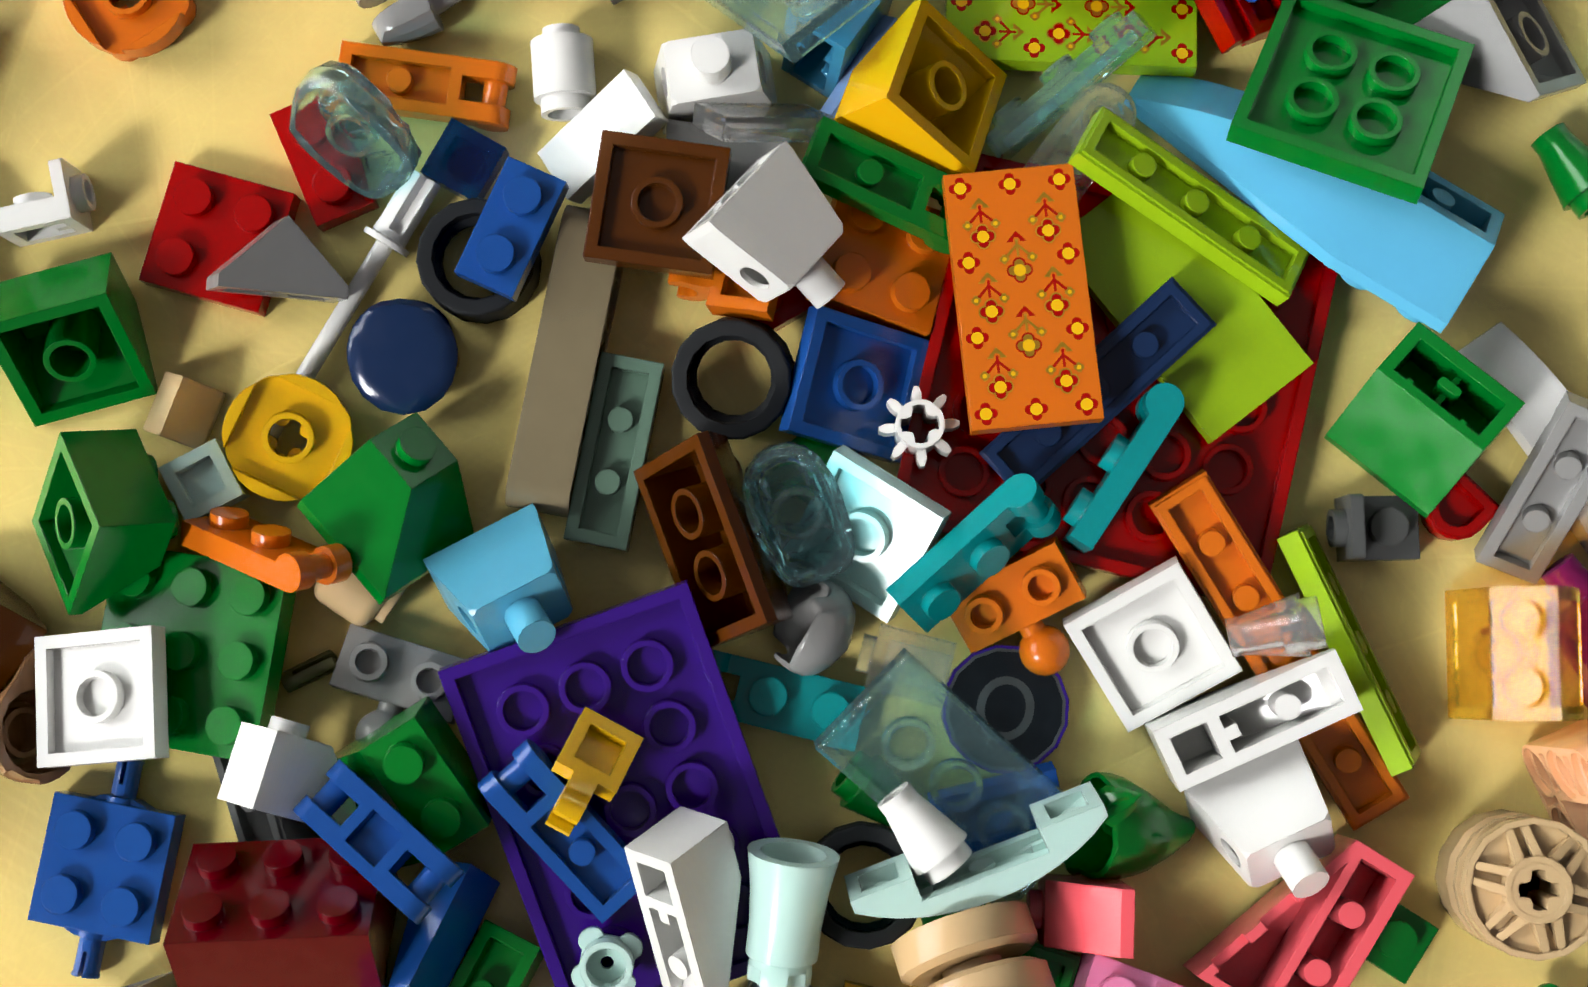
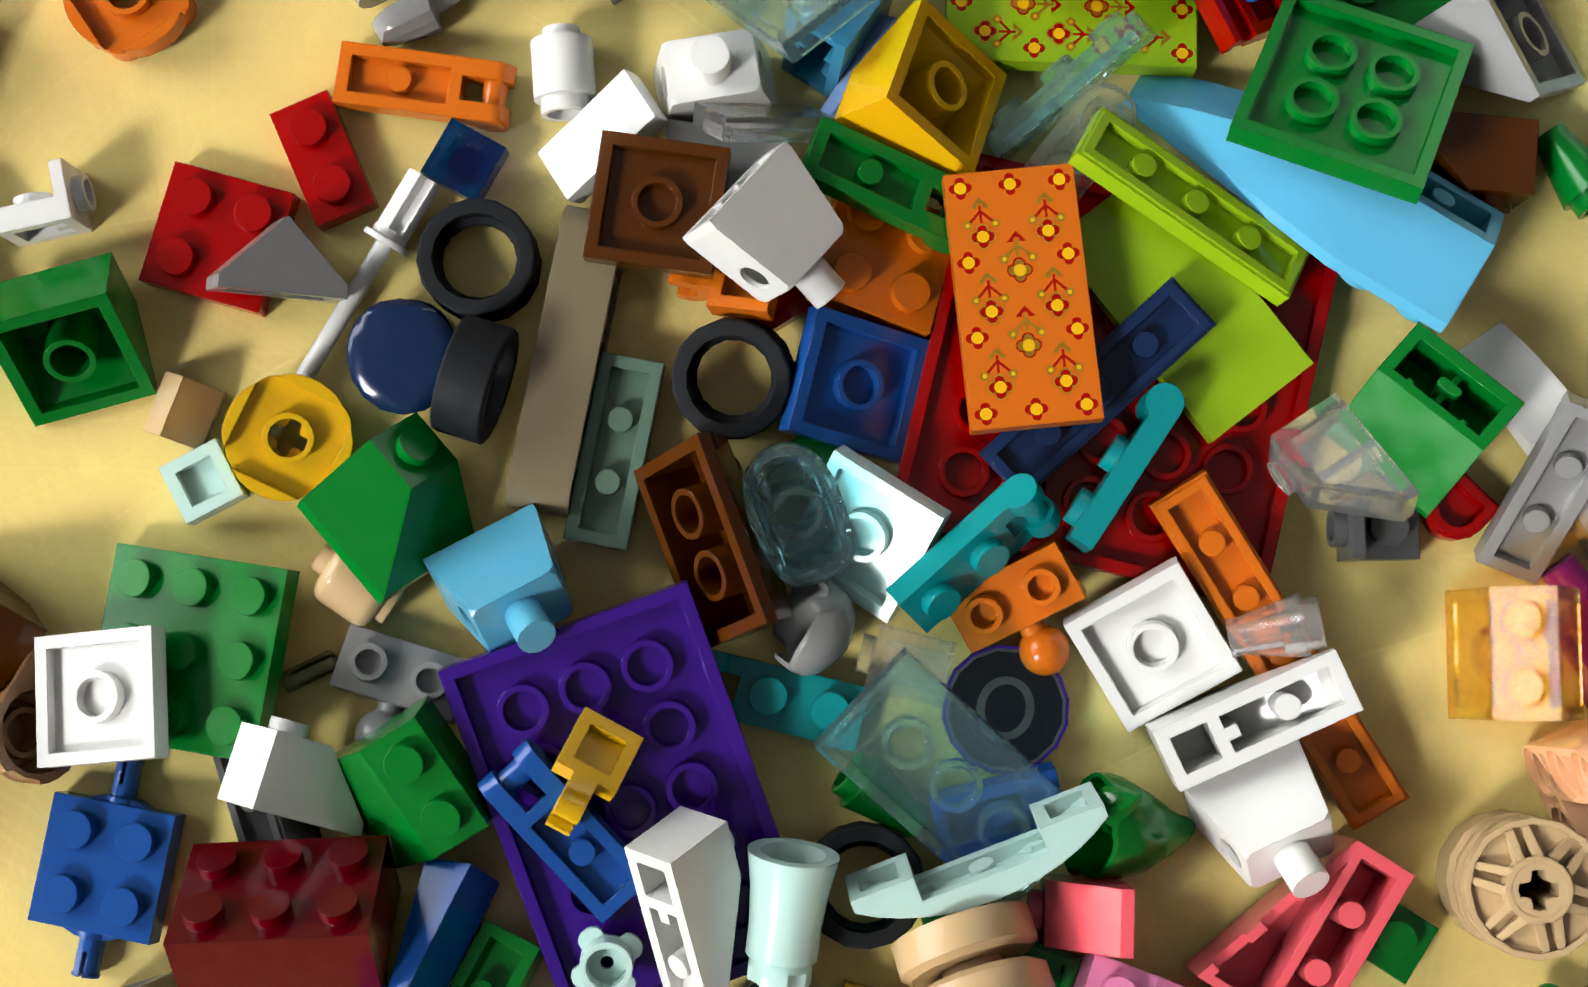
green slope [32,429,179,615] -> none
orange plate [180,506,353,593] -> none
clear light blue piece [289,60,422,199] -> none
blue plate [293,759,465,925] -> none
blue plate [454,156,569,302] -> none
white cone [877,781,972,885] -> none
white gear [878,386,960,469] -> none
lime tile [1276,523,1421,777] -> none
none -> black tyre [430,315,519,445]
none -> clear slope [1267,393,1420,522]
none -> reddish brown slope [1430,111,1539,215]

